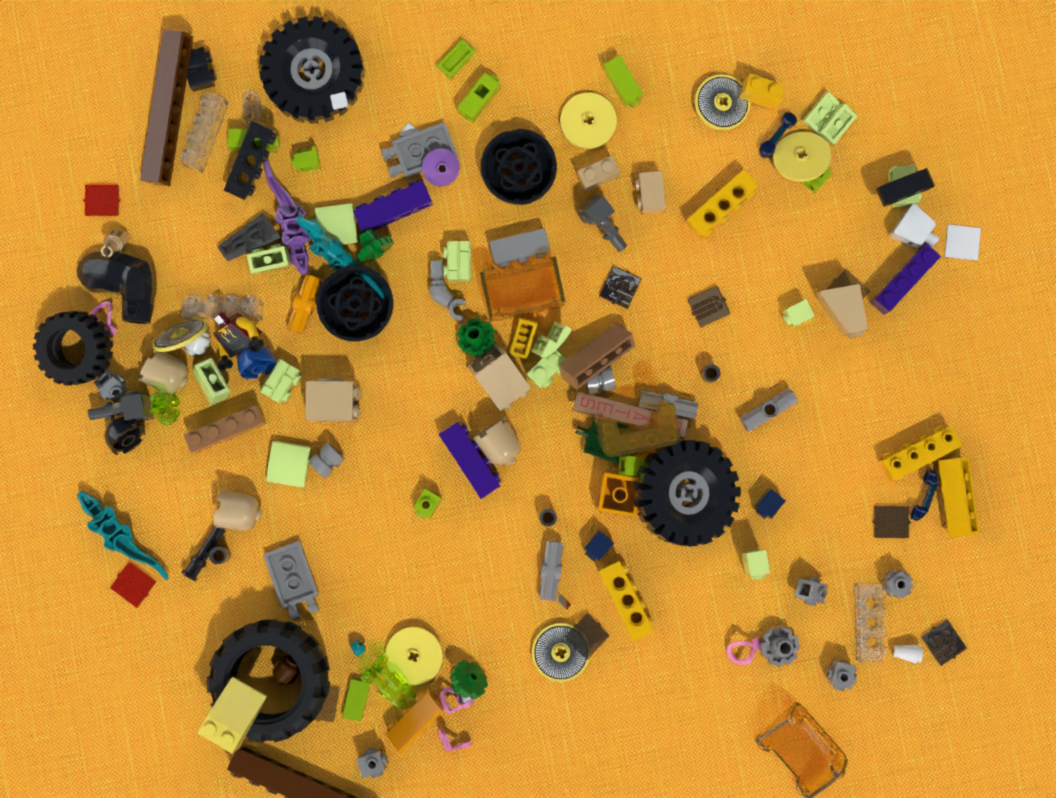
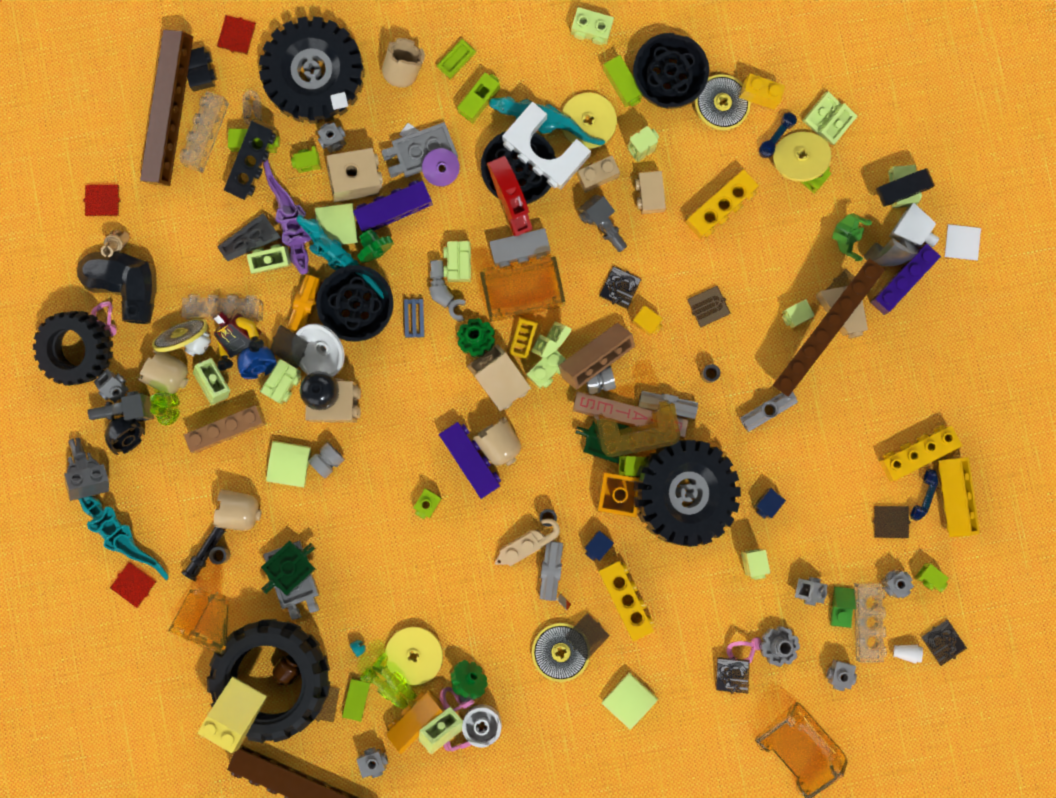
none -> dark grey brick [64,438,109,501]
none -> clear yellow windscreen [168,588,229,655]
none -> clear red piece [217,15,256,55]
none -> dark green plate [261,541,317,596]
none -> clear smoke piece [270,325,308,368]
none -> white dish [292,324,345,376]
none -> black cylinder [299,371,339,410]
none -> light grey brick [317,122,346,153]
none -> tan brick [327,148,383,202]
none -> tan cylinder [382,38,425,88]
none -> sand blue tile [404,299,425,338]
none -> yellowish green brick [419,707,463,755]
none -> white brick [462,704,502,748]
none -> red slope [487,156,533,236]
none -> teal animal [489,96,605,145]
none -> tan plate [495,519,560,566]
none -> white arch [502,102,591,190]
none -> yellowish green brick [571,7,614,45]
none -> yellowish green slope [602,672,658,730]
none -> yellowish green brick [628,126,659,162]
none -> yellow brick [632,305,663,336]
none -> black brick [633,33,709,109]
none -> piece [716,657,750,694]
none -> reddish brown brick [772,258,886,397]
none -> bright green slope [830,587,856,628]
none -> bright green piece [832,213,872,261]
none -> flat silver brick [864,238,919,266]
none -> lime brick [914,563,949,592]

